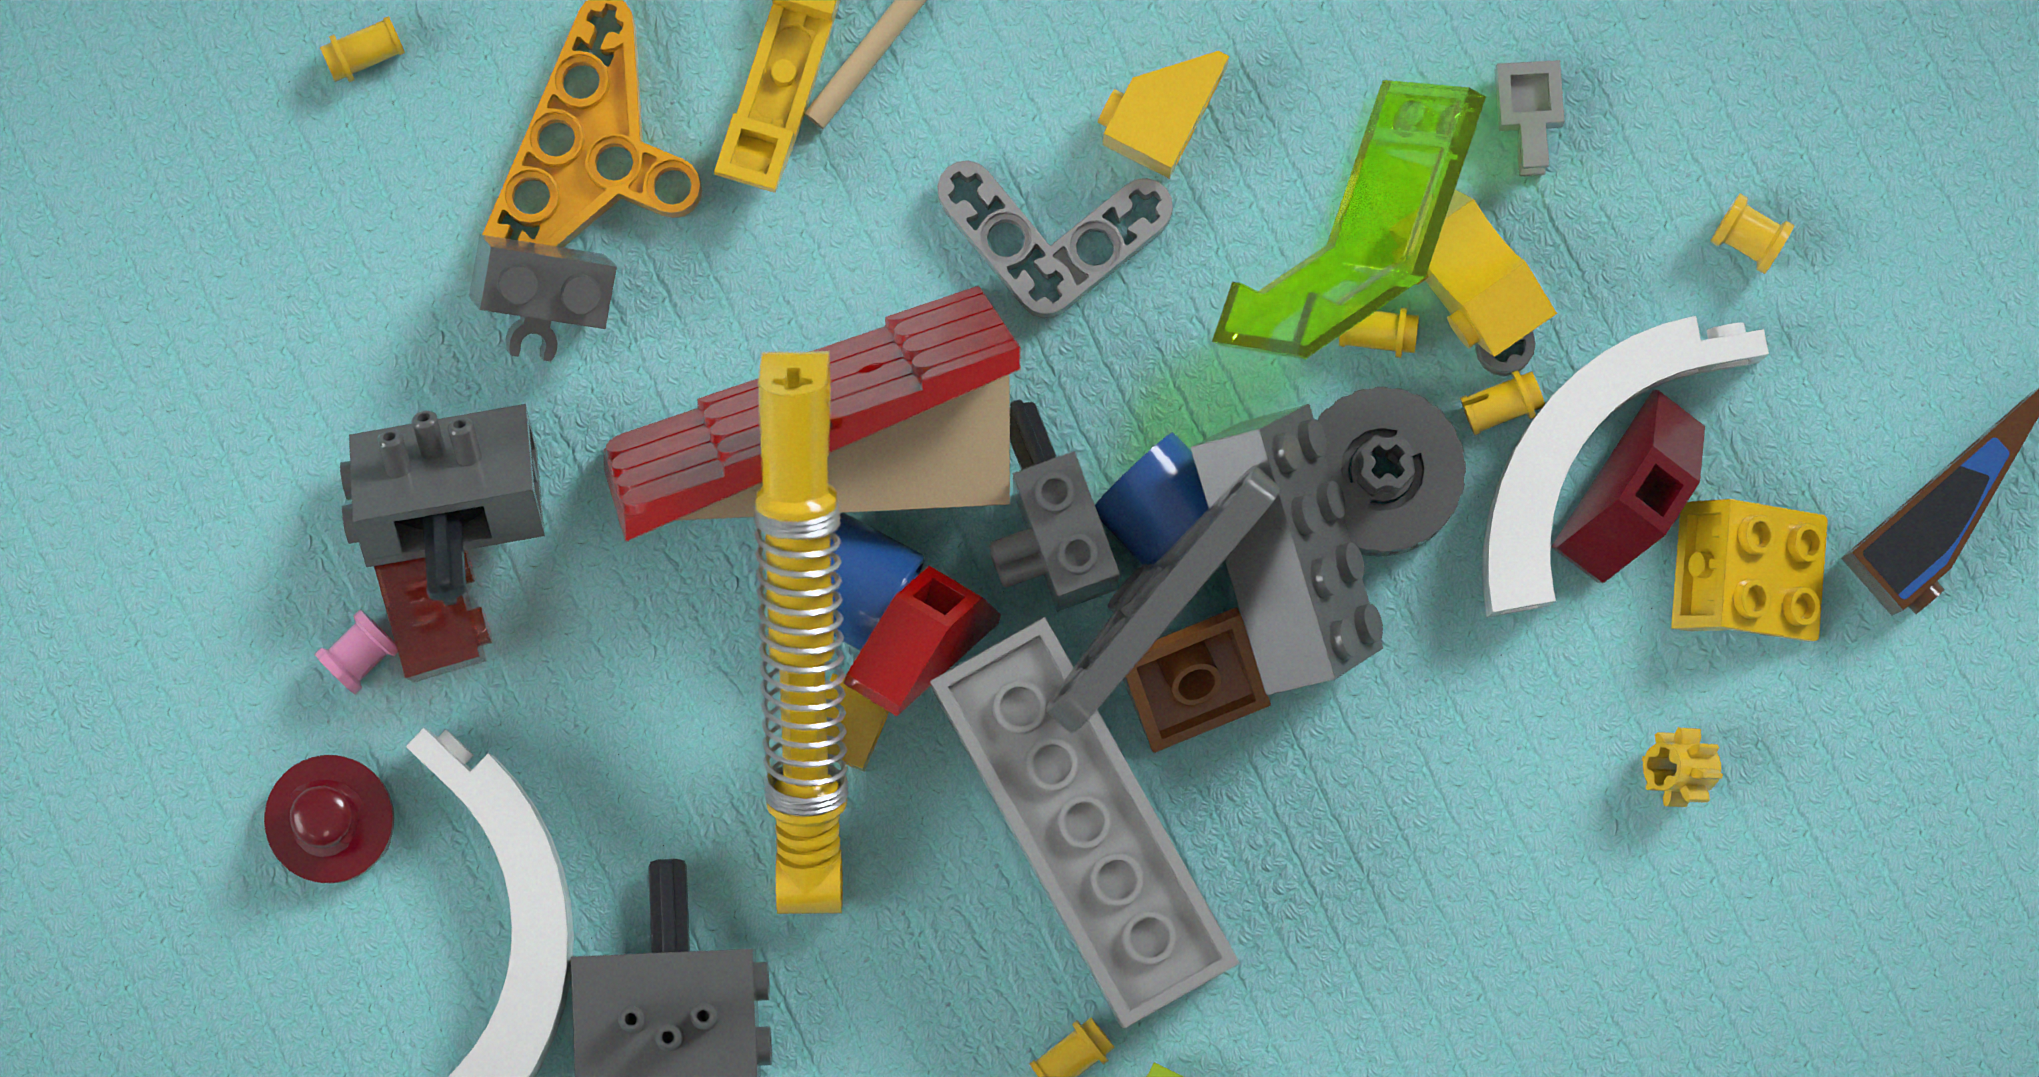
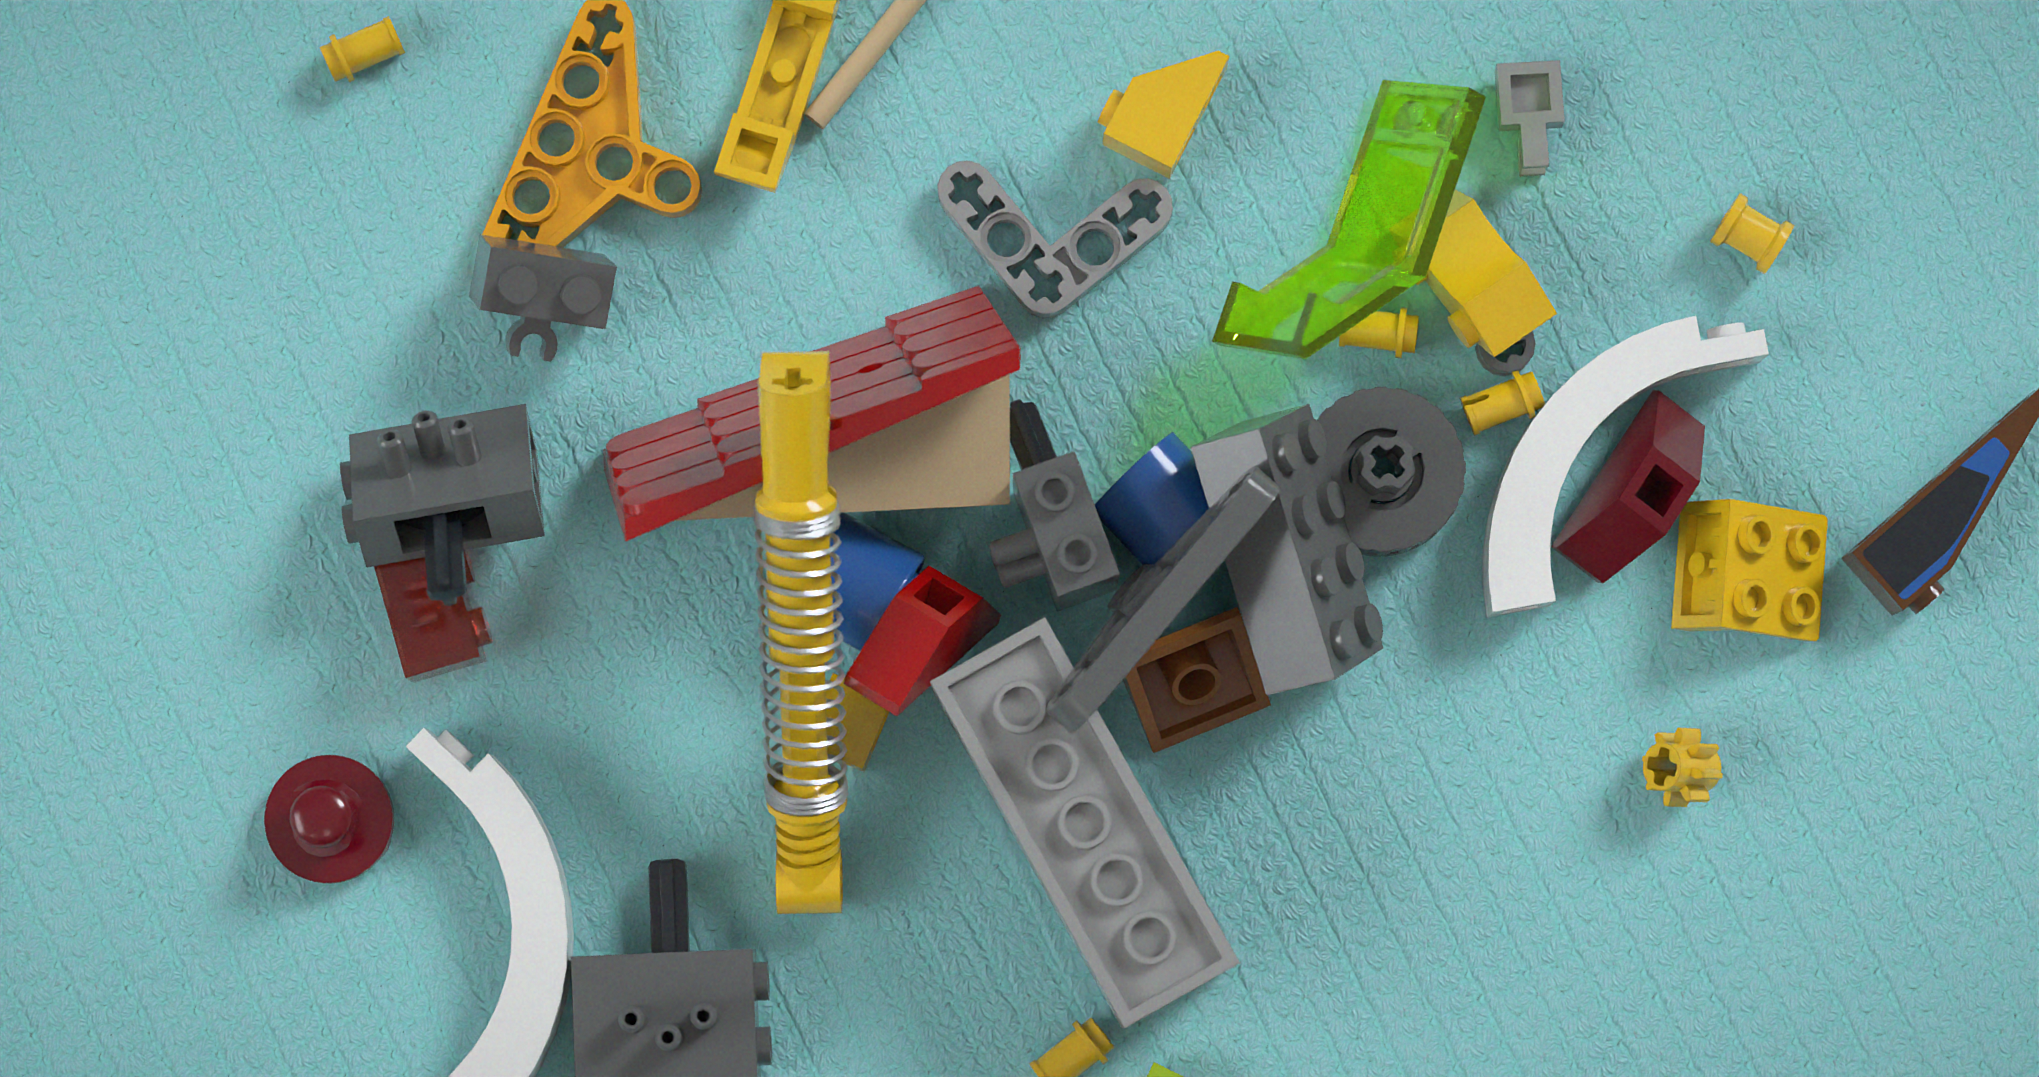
bright pink bush [314,609,401,695] -> none

